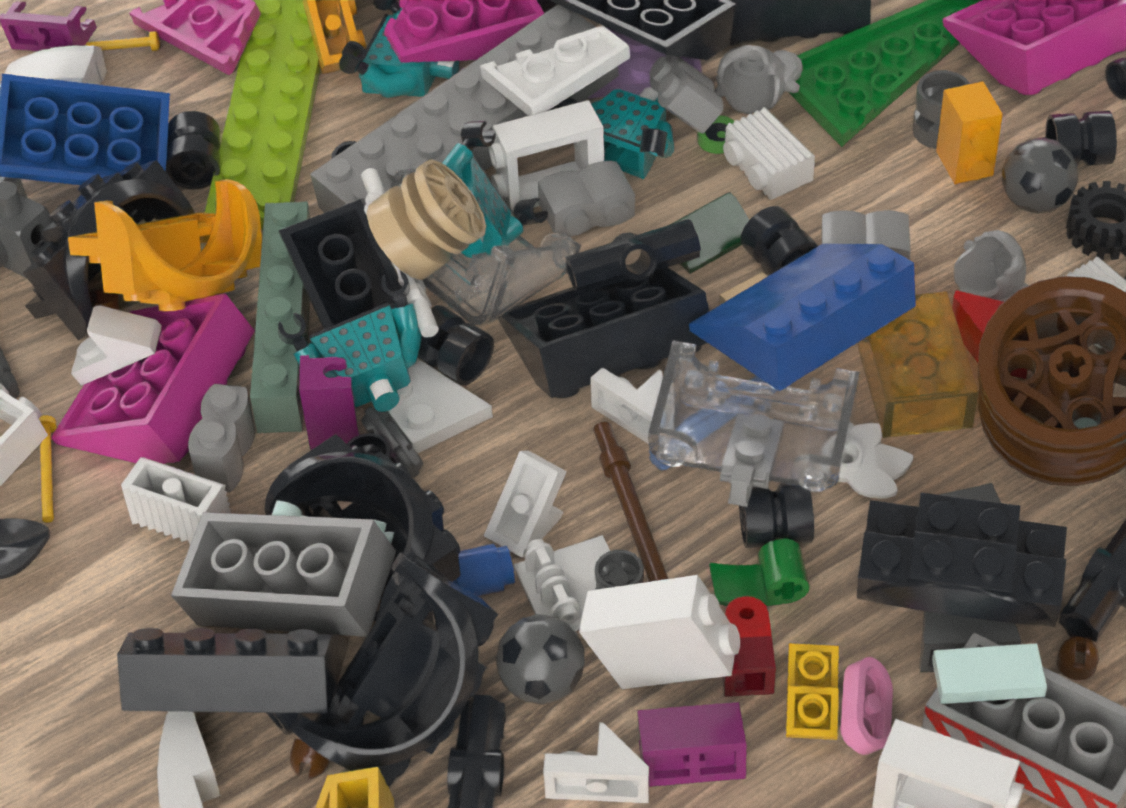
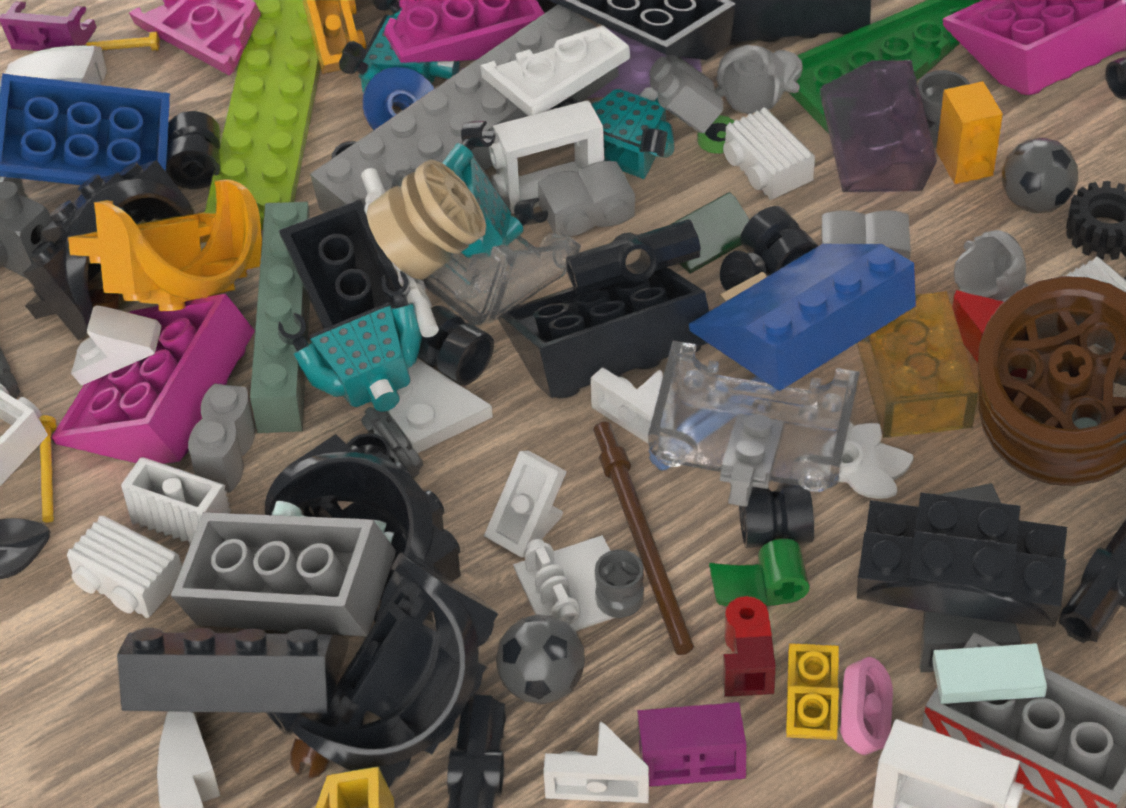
magenta hinge [299,355,360,450] -> none
blue brick [453,543,515,596] -> none
white brick [579,575,740,689] -> none
black wheel [1045,110,1117,166] -> none
reddish brown hinge [1056,636,1099,680] -> none
none -> white brick [67,516,182,618]
none -> blue dish [362,67,435,130]
none -> black wheel [720,251,767,291]
none -> clear purple slope [819,60,937,192]

